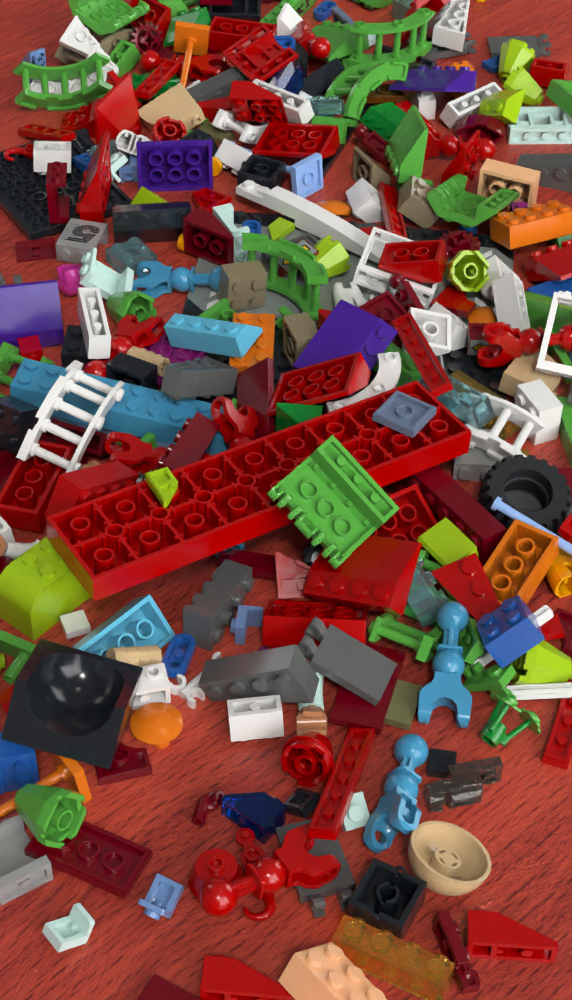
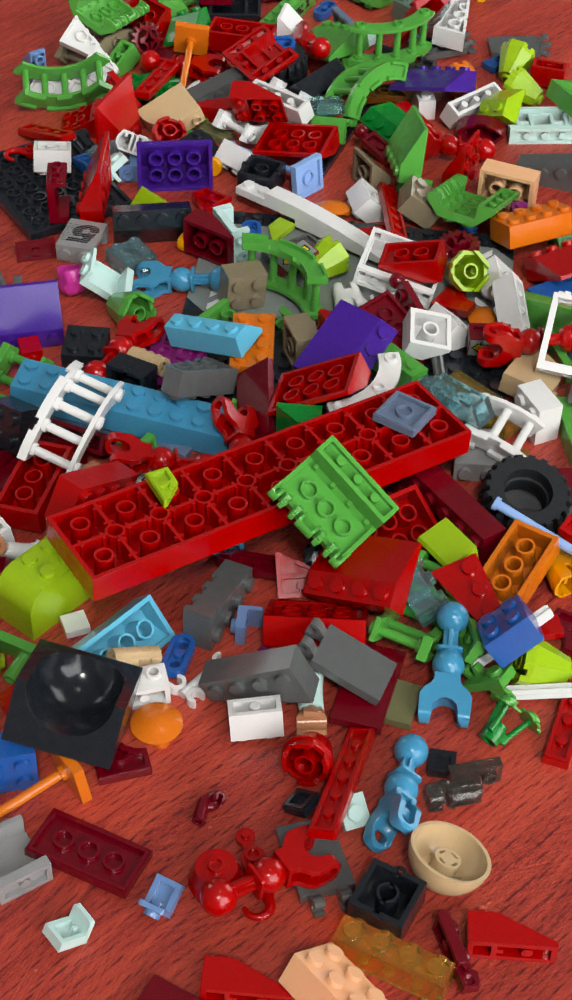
bright green cone [14,783,87,848] -> none
white brick [77,287,111,360] -> none
dark red brick [156,411,221,471] -> none
clear blue slope [221,792,286,844] -> none
clear blue slope [275,62,305,95] -> none
red tile [391,312,454,397] -> none

